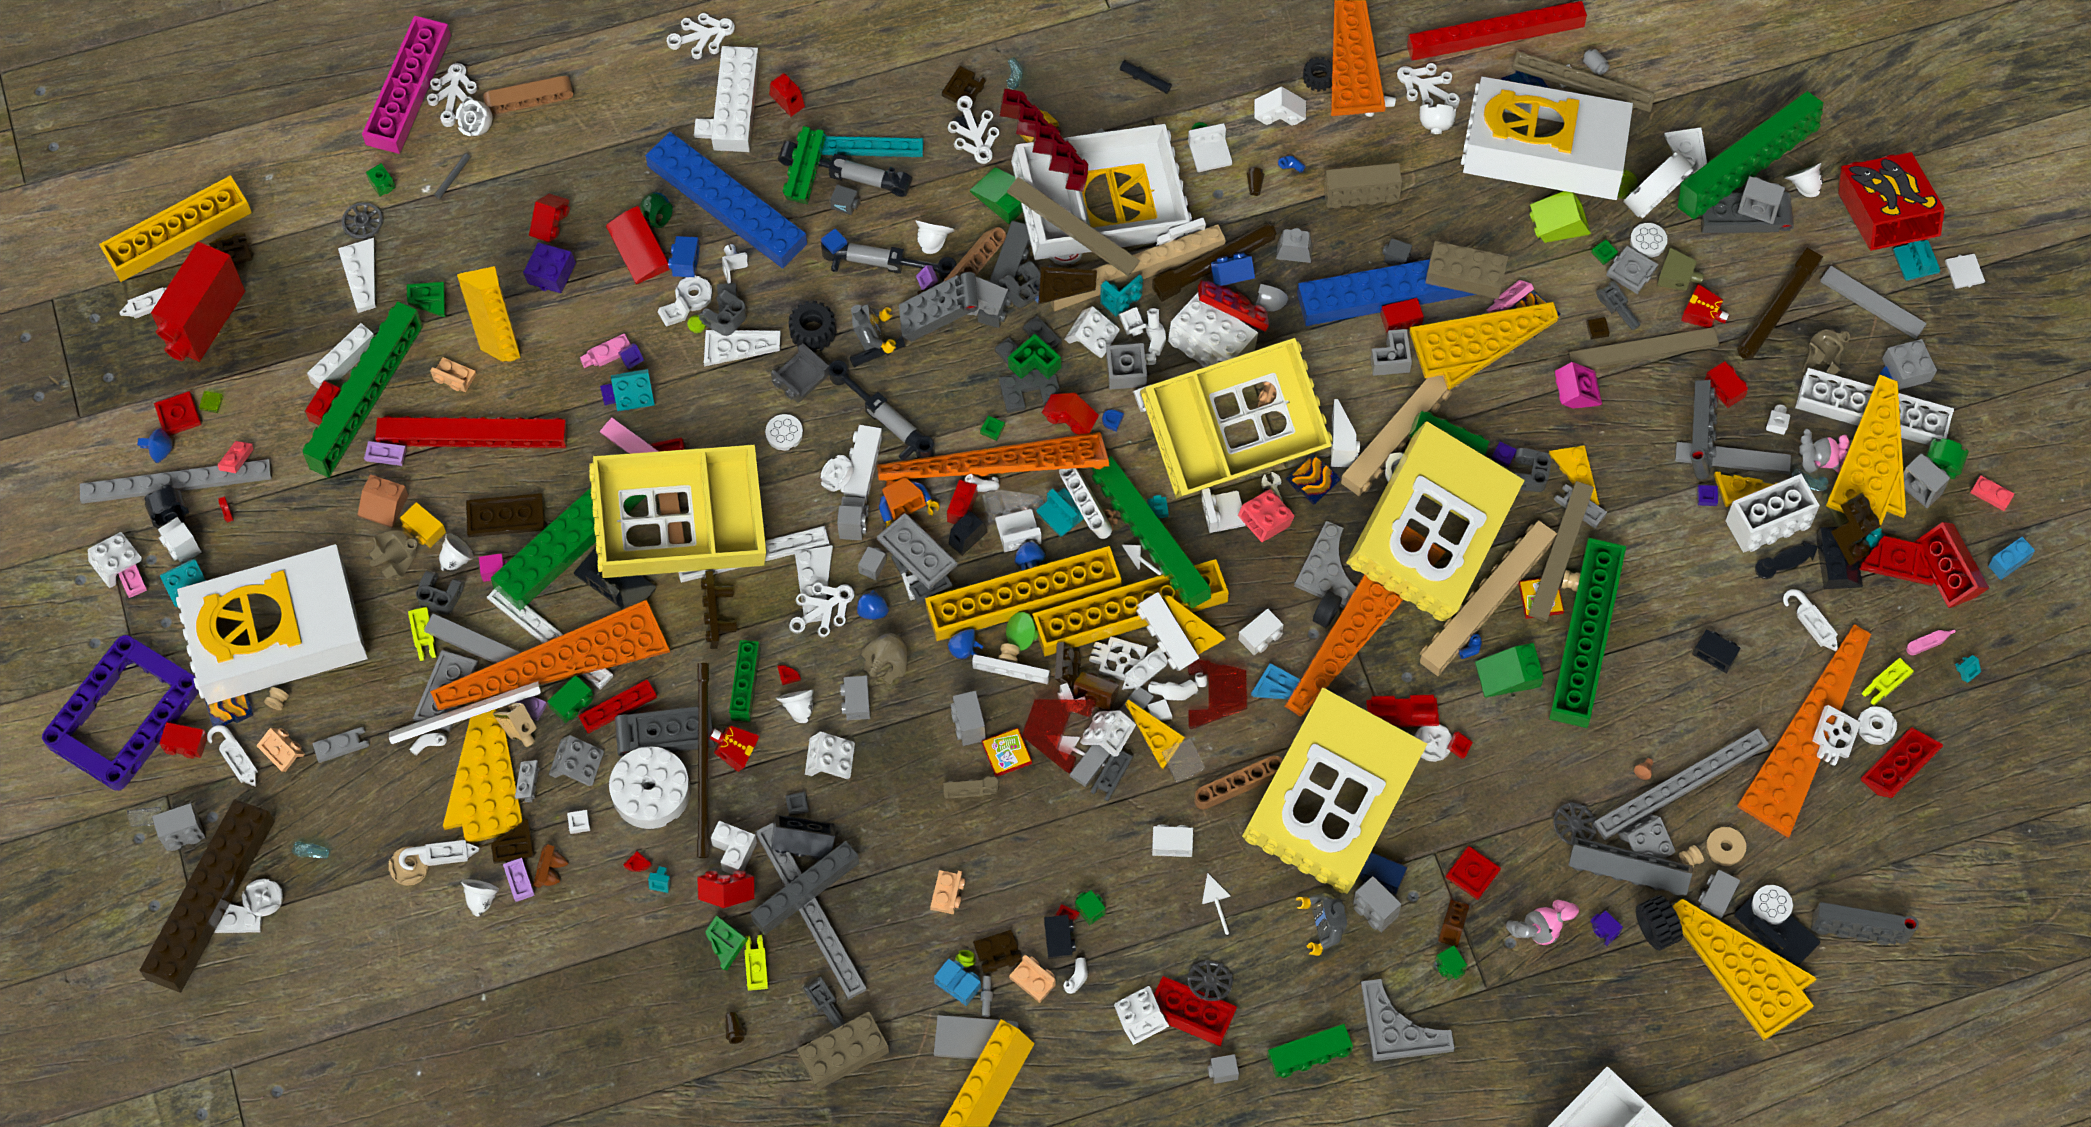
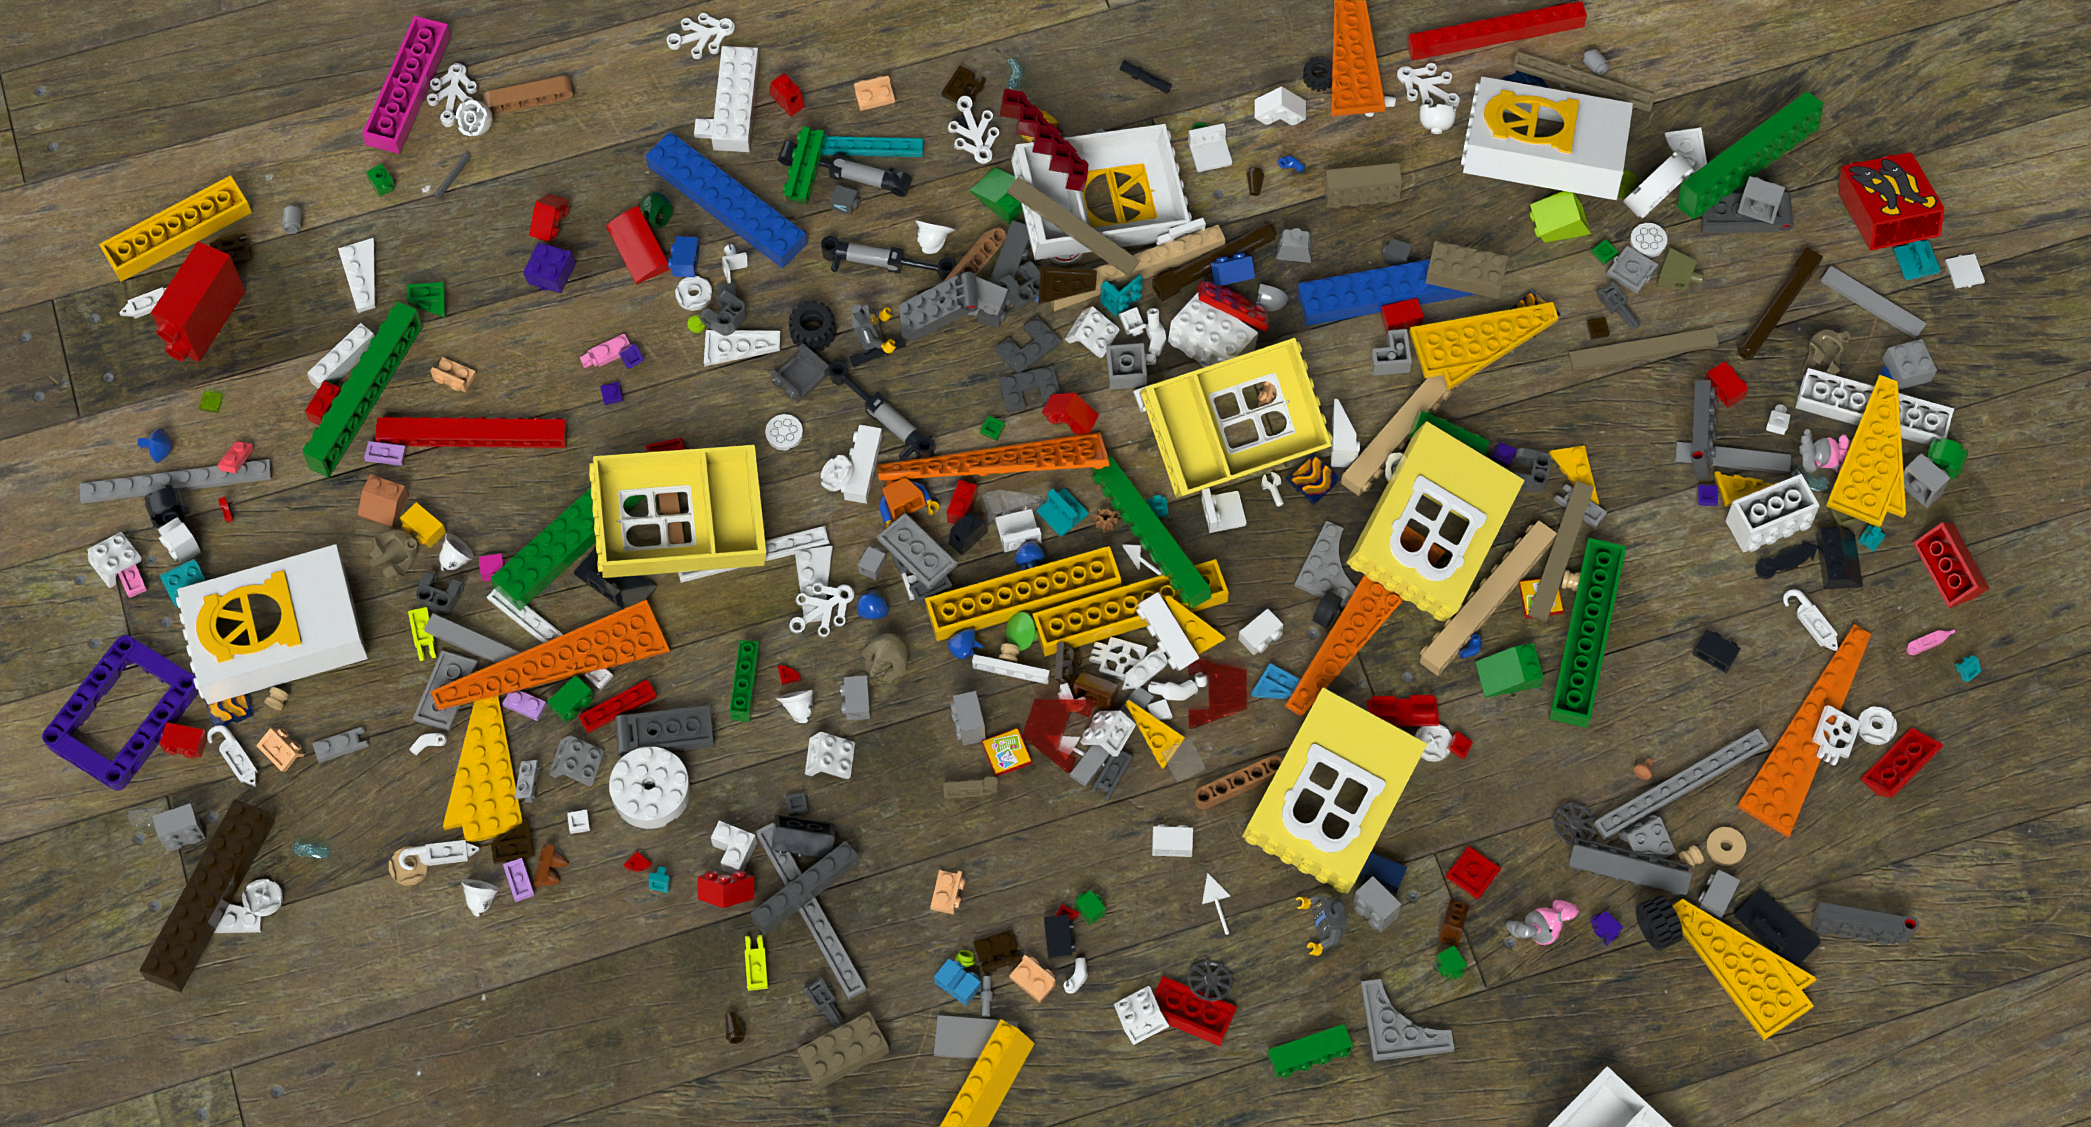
red tile [154,391,201,436] -> none
flat silver wheel [341,202,383,240] -> none
white tile [389,681,541,744] -> none
yellow slope [457,266,520,362] -> none
dark brown plate [466,493,544,538] -> none
tan torso [493,703,536,747] -> none
bright pink tile [600,417,659,454] -> none
teal plate [611,369,655,412] -> none
white bracket [658,297,690,327] -> none
dark brown piece [697,663,709,858] -> none
dark brown plate [701,571,737,649] -> none
green wing [705,916,748,971] -> none
red torso [709,726,760,772] -> none
blue tile [821,228,847,254] -> none
light grey brick [837,497,869,540] -> none
medium lavender plate [916,265,938,290] -> none
white arm [965,474,1000,492] -> none
green brick [1008,334,1061,379] -> none
white beam [1059,468,1112,539] -> none
blue tile [1102,409,1124,432] -> none
light grey brick [1207,1054,1239,1084] -> none
coral brick [1238,489,1295,542] -> none
bright pink hinge [1486,280,1534,313] -> none
dark pink slope [1555,362,1602,409] -> none
red torso [1681,284,1730,328] -> none
white tile [1752,885,1793,925] -> none
white piece [1784,163,1823,197] -> none
dark brown bracket [1831,492,1881,566] -> none
red wing [1859,536,1934,586] -> none
neon yellow hinge [1862,658,1914,705] -> none
coral plate [1970,475,2014,511] -> none
dark azure brick [1988,537,2035,580] -> none
none -> light grey brick [282,205,302,234]
none -> light nougat bracket [854,76,895,111]

